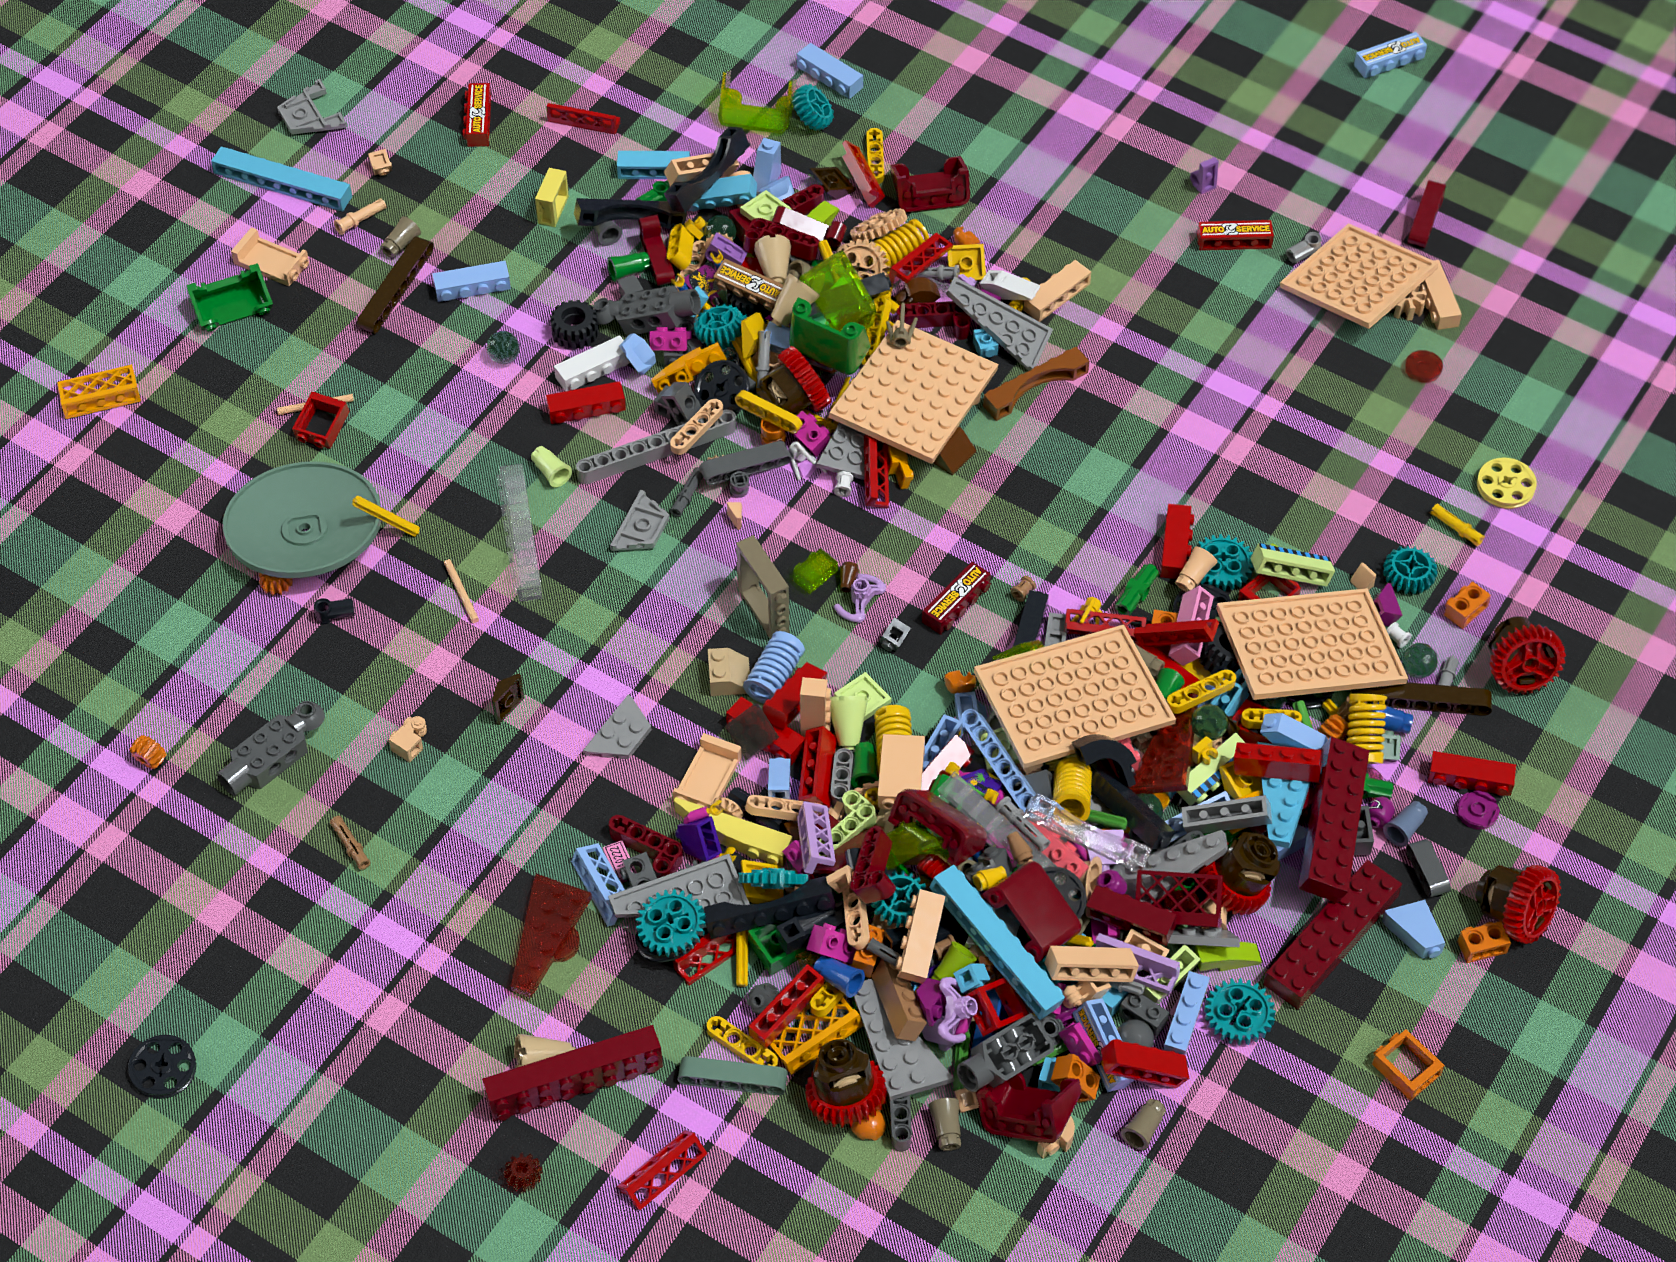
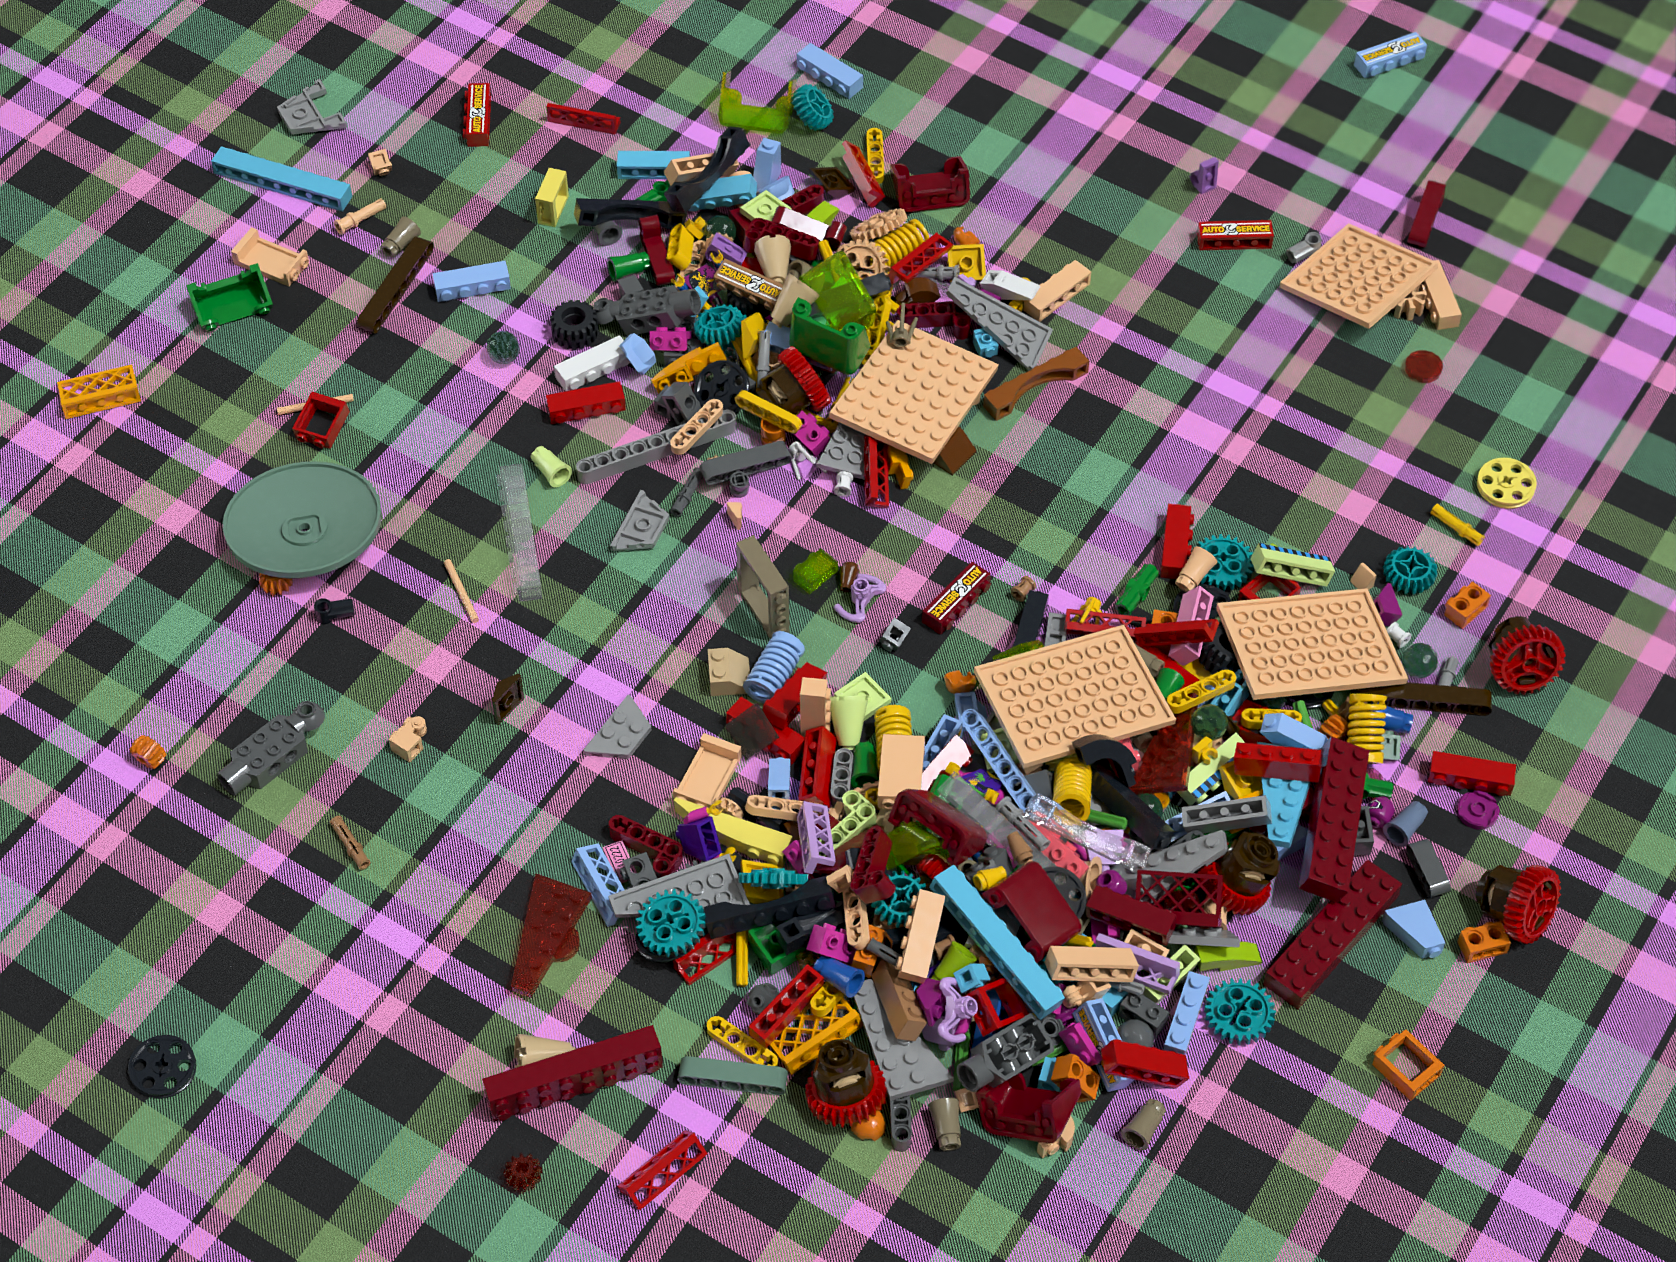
yellow axle [352,496,420,537] -> none

